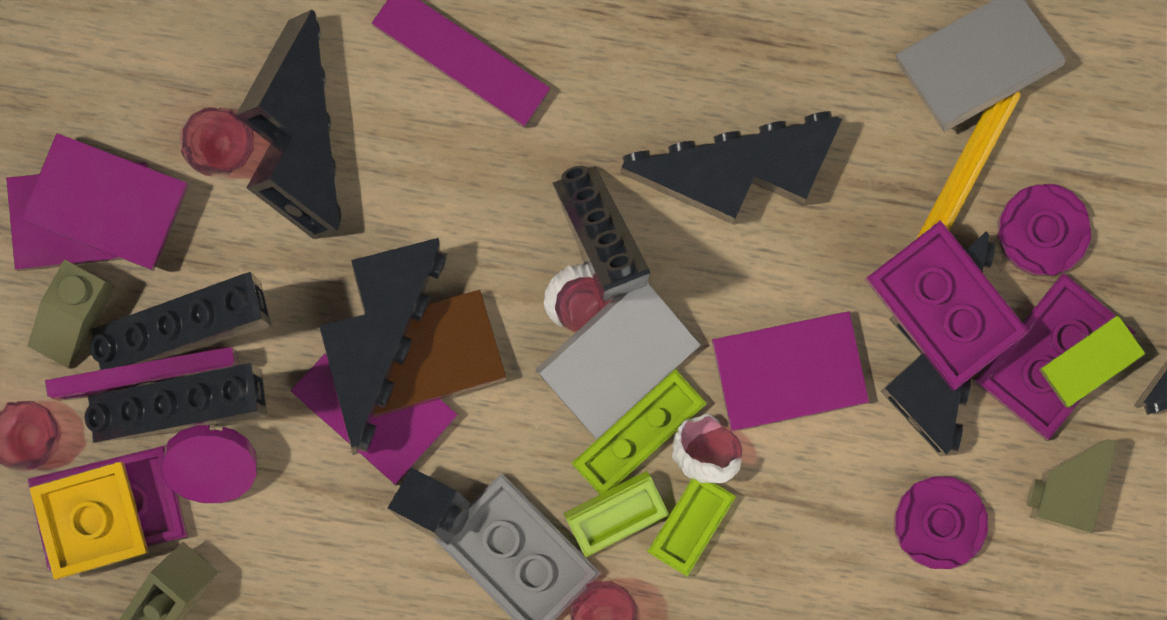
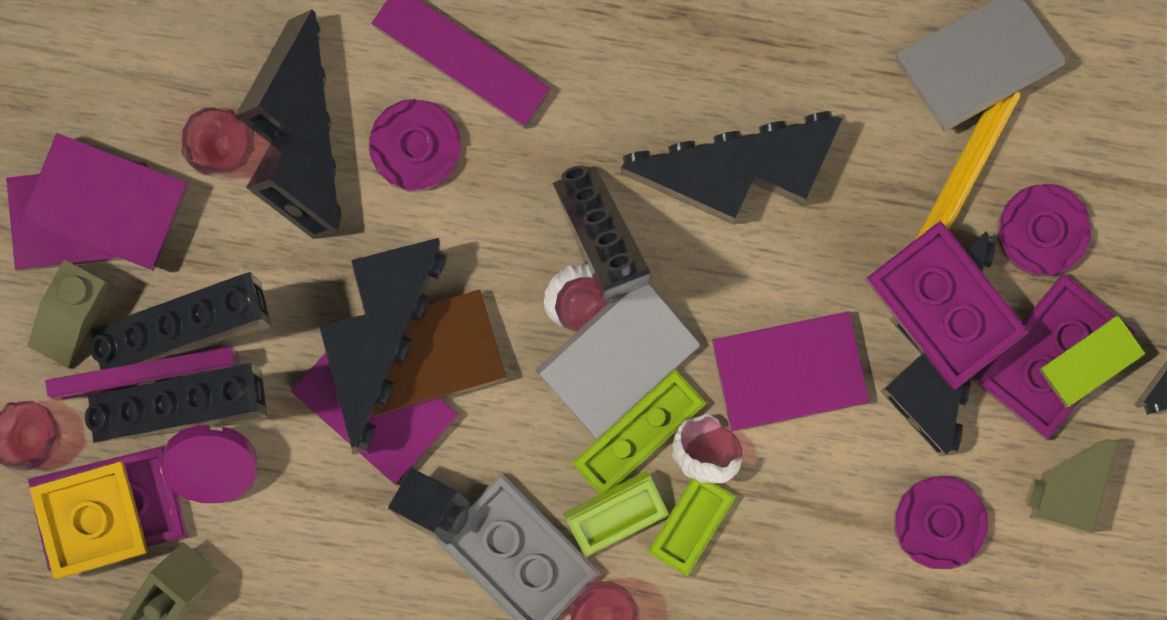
none -> magenta tile [369,99,461,192]

